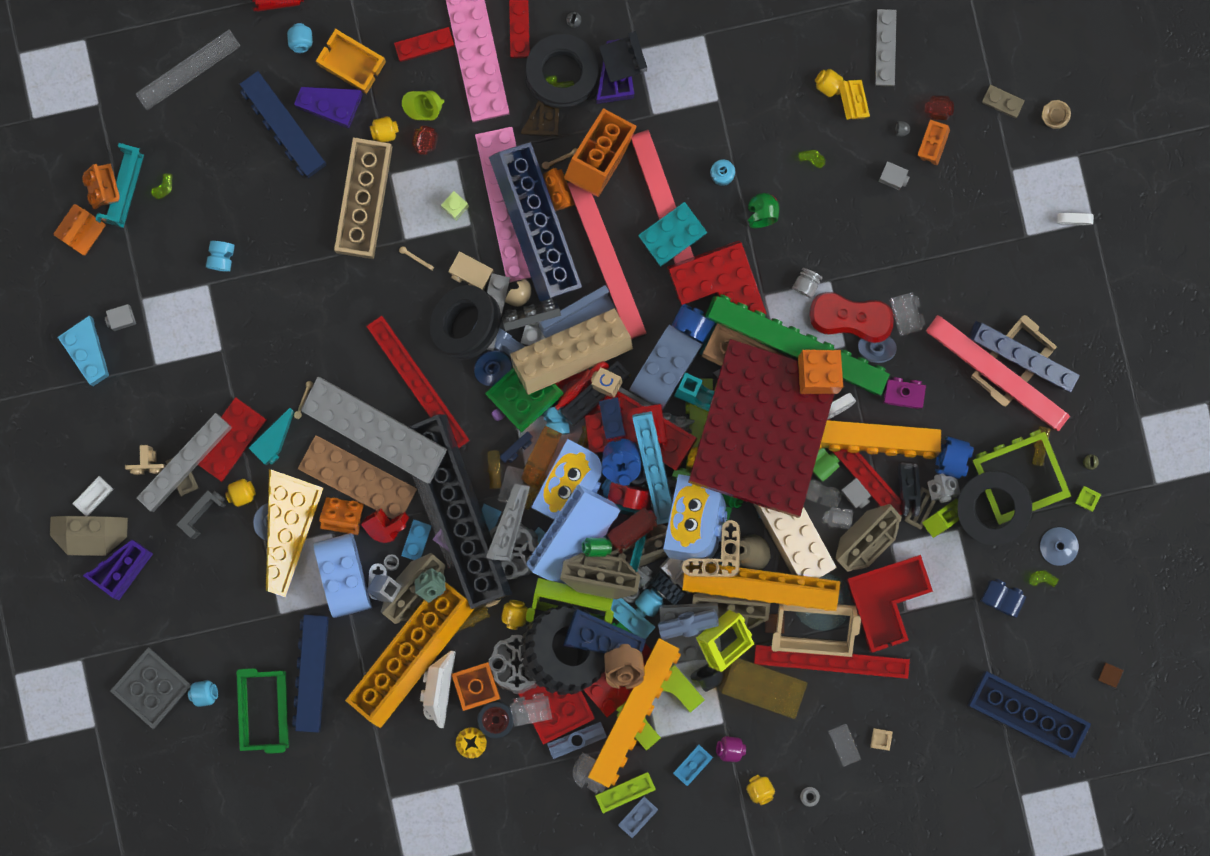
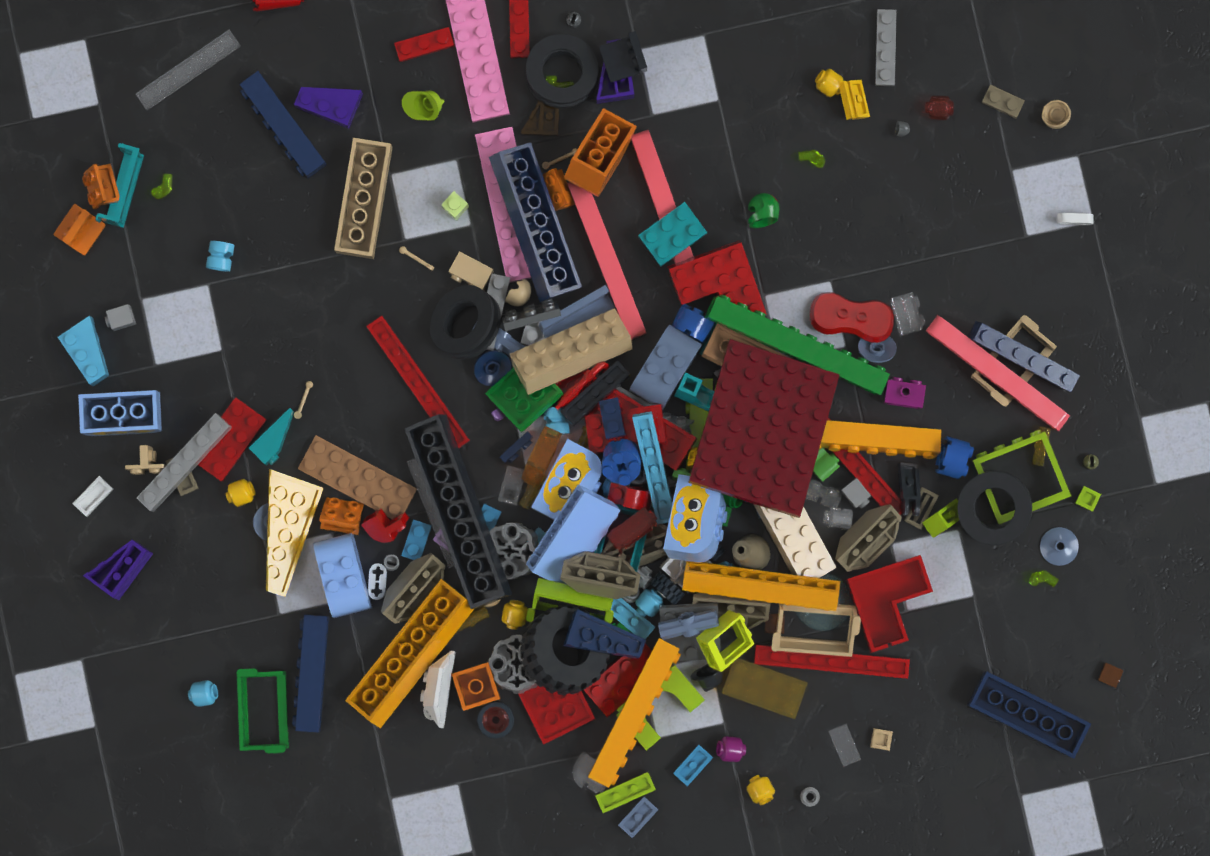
dark tan wedge [50,516,128,556] -> none
dark grey plate [110,647,191,729] -> none
dark grey panel [177,491,226,539] -> none
medium azure head [287,23,313,53] -> none
light grey plate [301,377,447,483] -> none
light orange piece [316,29,386,94] -> none
light grey brick [366,575,402,603] -> none
yellow head [369,116,399,143] -> none
clear red head [412,125,438,155] -> none
sand green brick [415,567,446,603] -> none
yellow gear [456,727,487,758] -> none
light grey wing [486,483,530,561] -> none
clear yellow axle [487,450,502,489] -> none
clear brick [510,693,553,727] -> none
sand blue piece [547,722,607,759] -> none
green brick [582,537,612,557] -> none
tan brick [591,367,623,398] -> none
medium nougat brick [604,644,645,689] -> none
tan beam [682,520,740,577] -> none
medium azure head [710,159,735,186] -> none
light grey piece [792,267,822,298] -> none
orange brick [798,350,843,394] -> none
white beam [828,393,856,419] -> none
light grey brick [878,161,910,190] -> none
orange hinge [918,120,950,166] -> none
light grey brick [927,474,961,503] -> none
dark blue brick [980,579,1026,618] -> none
none -> light blue brick [78,390,162,436]

